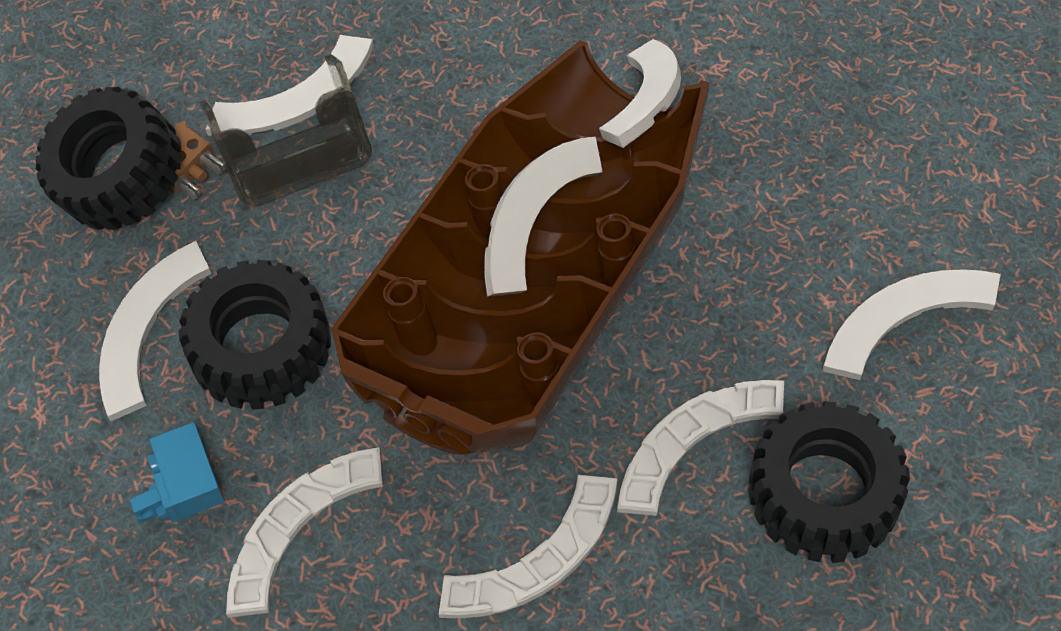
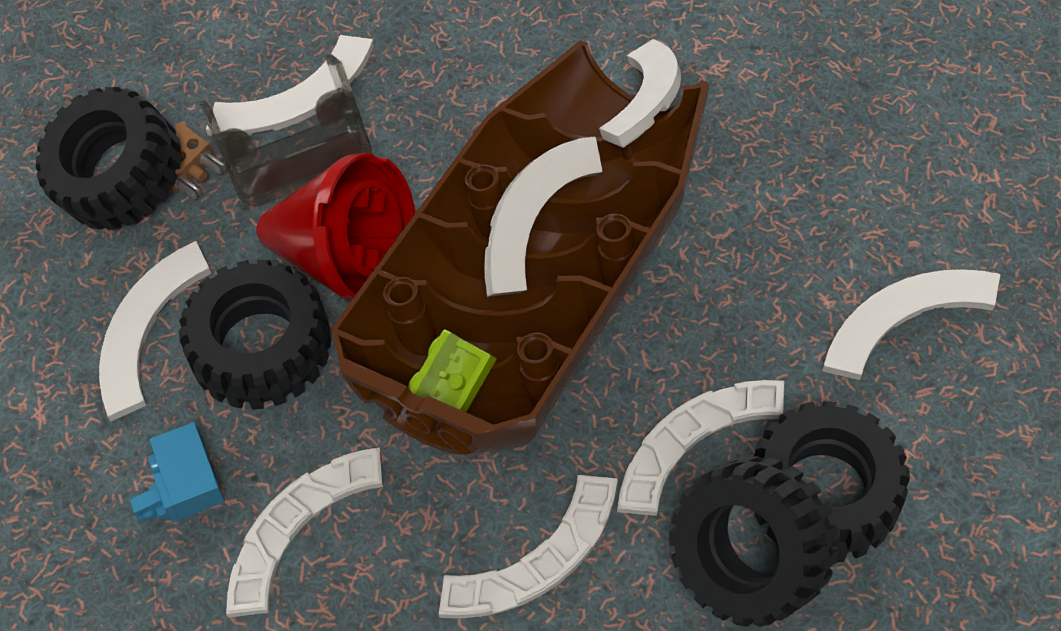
none -> red cone [256,153,416,302]
none -> lime bracket [408,329,496,412]
none -> black tyre [669,456,839,627]

